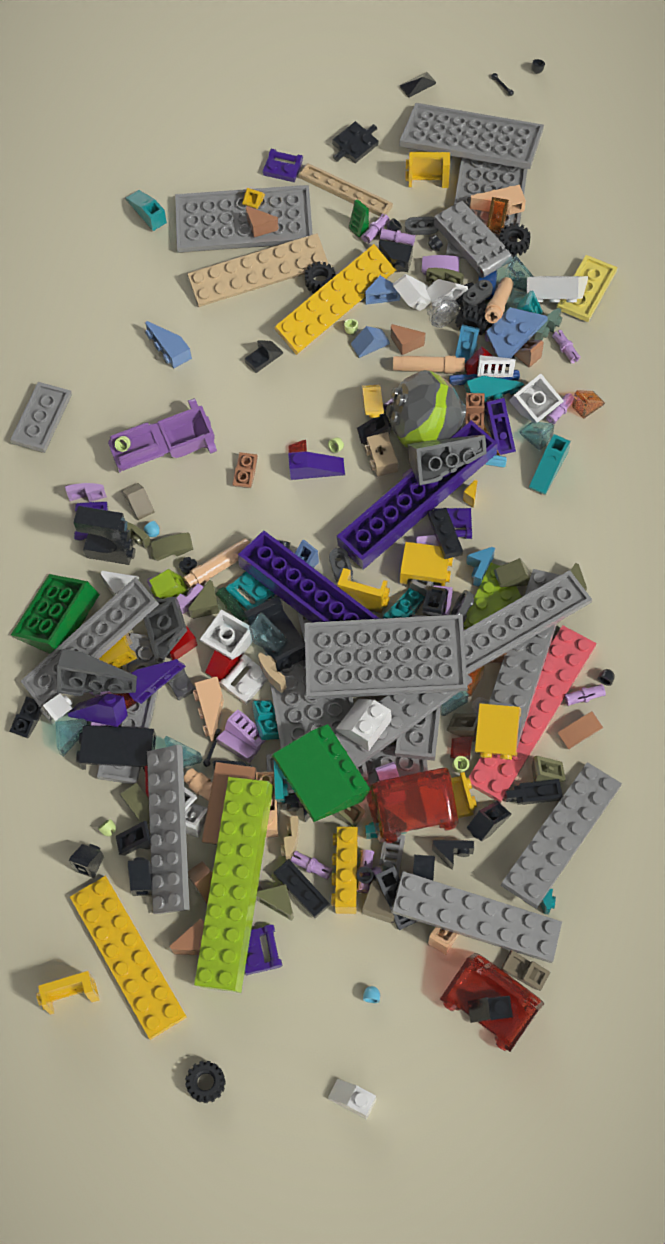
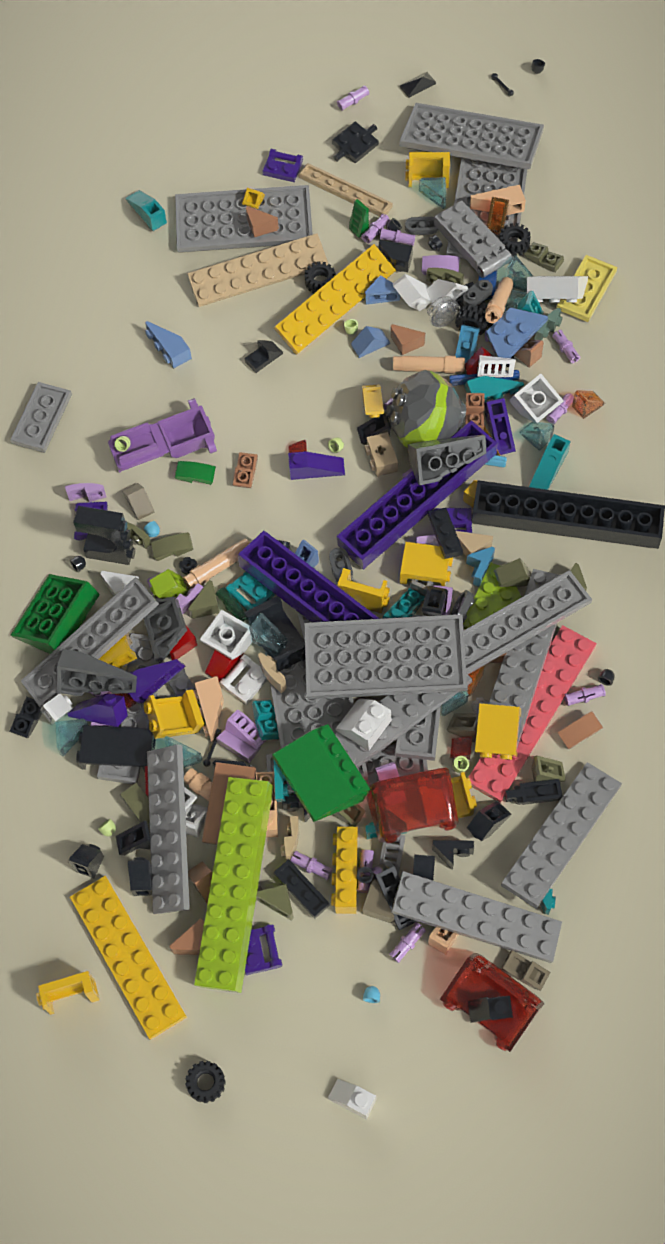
none -> black hinge [70,556,86,572]
none -> yellow panel [143,690,204,739]
none -> green slope [174,461,216,485]
none -> lavender pin [337,85,369,111]
none -> lavender pin [389,922,426,963]
none -> clear light blue slope [419,177,446,209]
none -> tan slope [456,531,493,557]
none -> black brick [472,480,665,549]
none -> olive slope [524,242,564,273]

